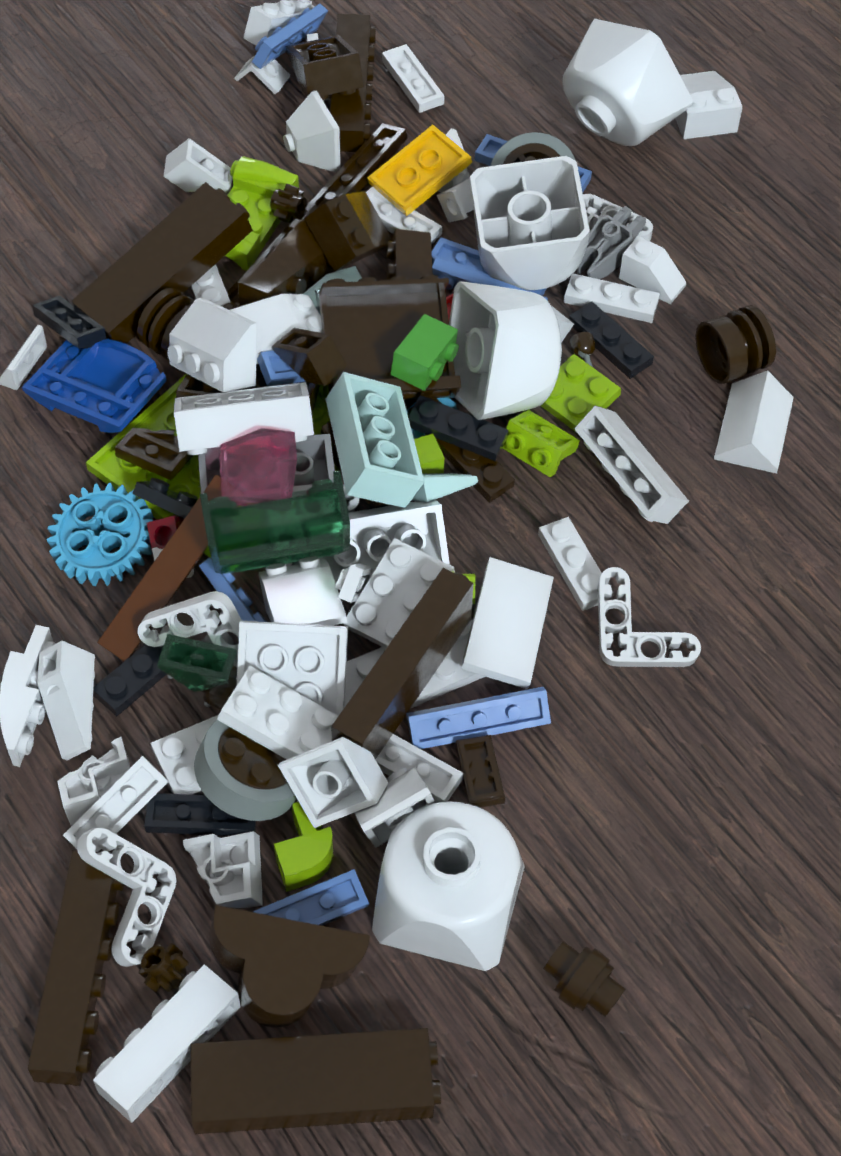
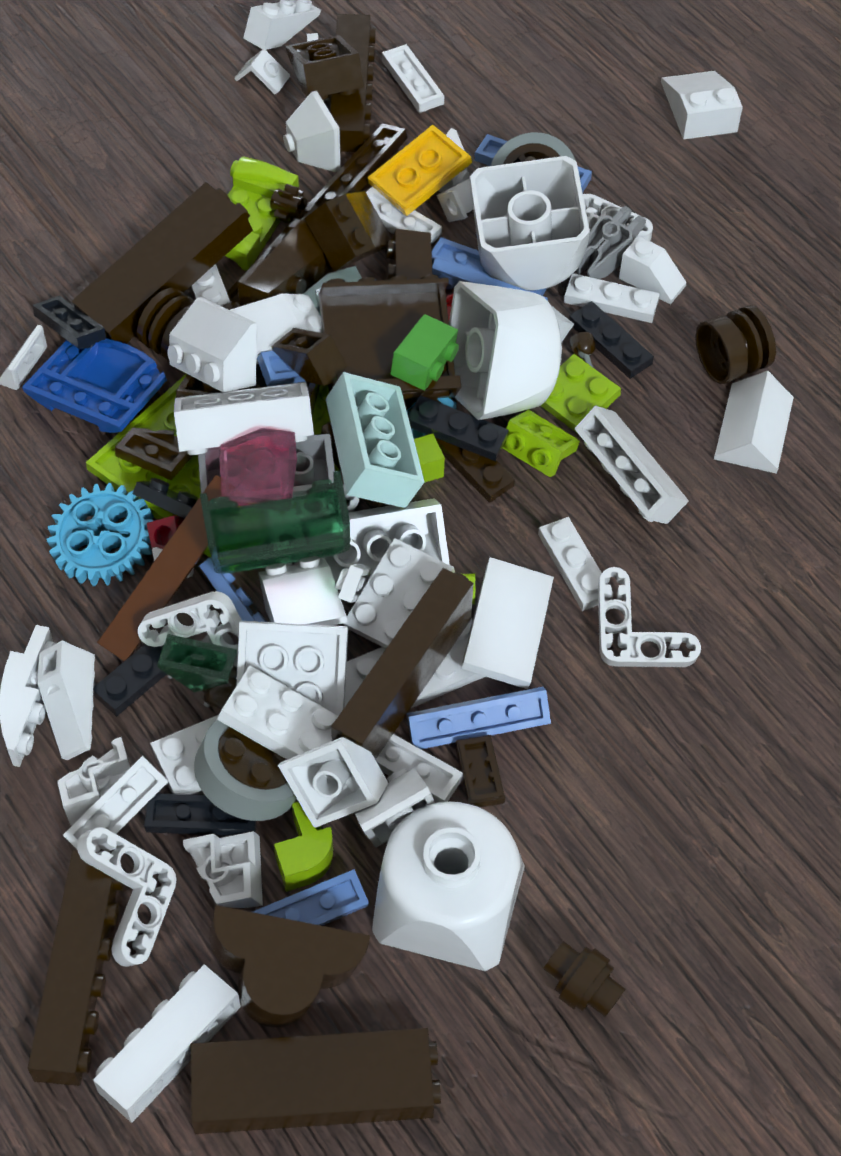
dark brown gear [139,943,189,993] -> none
white slope [164,138,232,193] -> none
medium blue plate [252,4,328,69] -> none
light aqua slope [411,473,478,502] -> none
white piece [562,19,694,146] -> none

